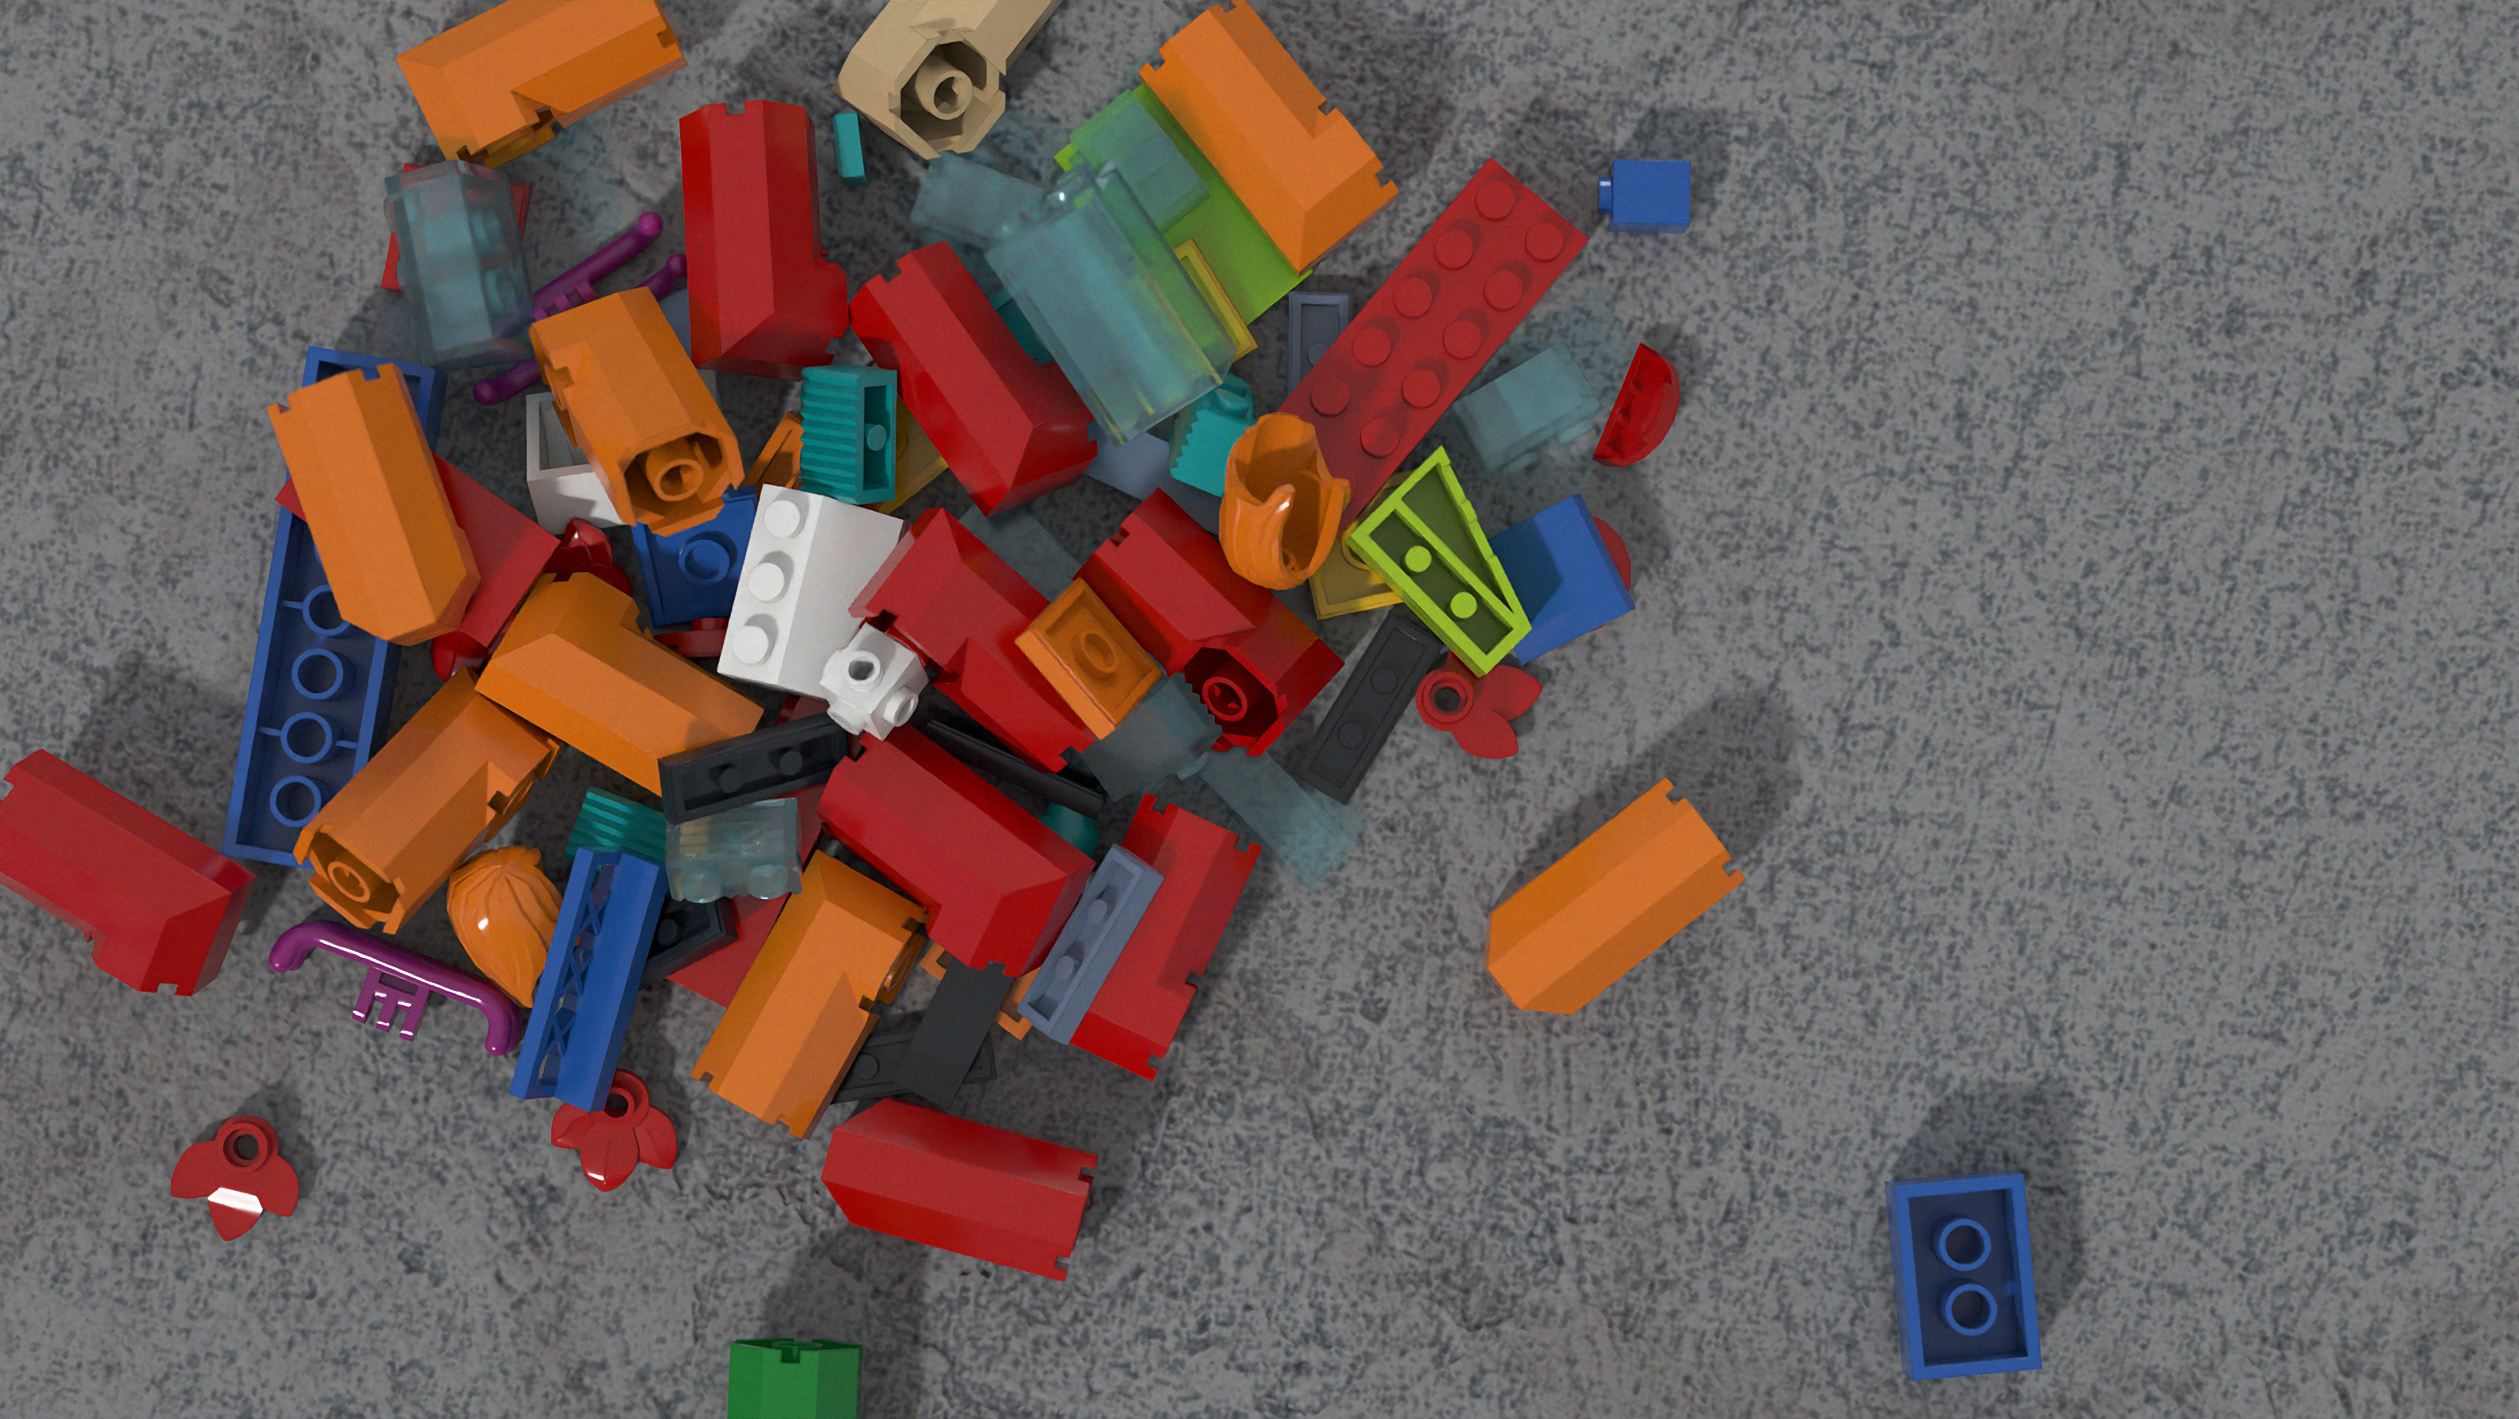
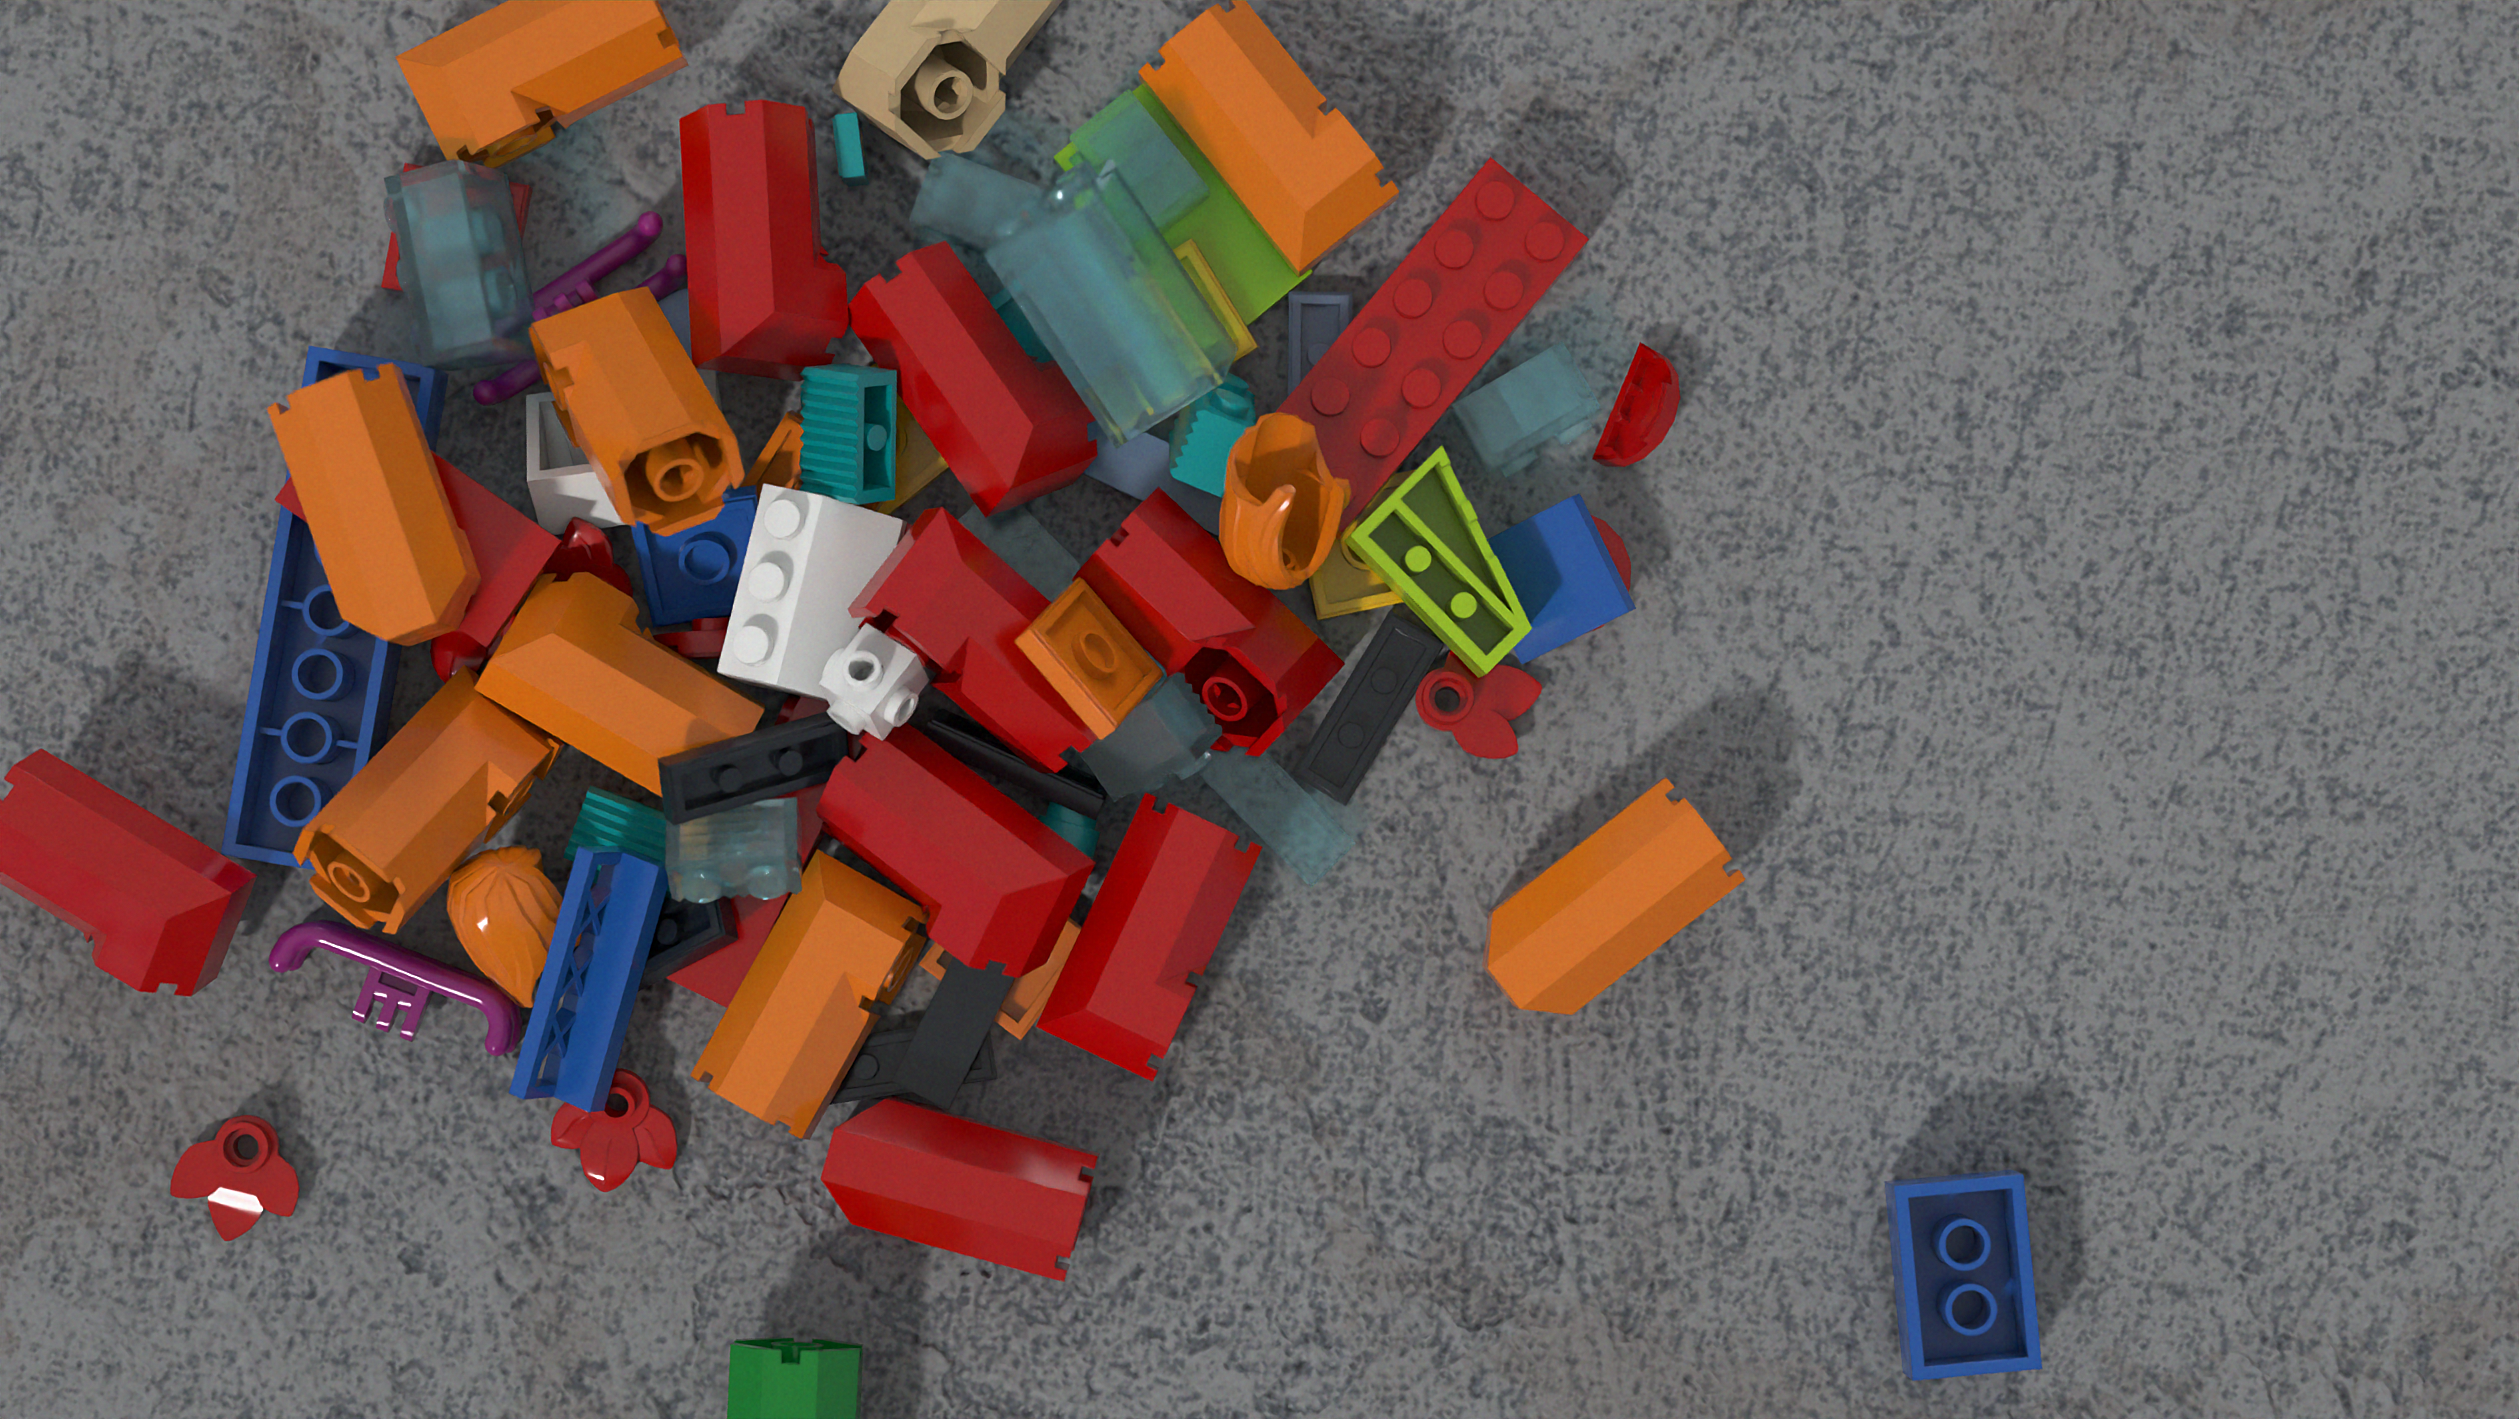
sand blue tile [1016,843,1165,1045] -> none
blue brick [1597,160,1691,233] -> none

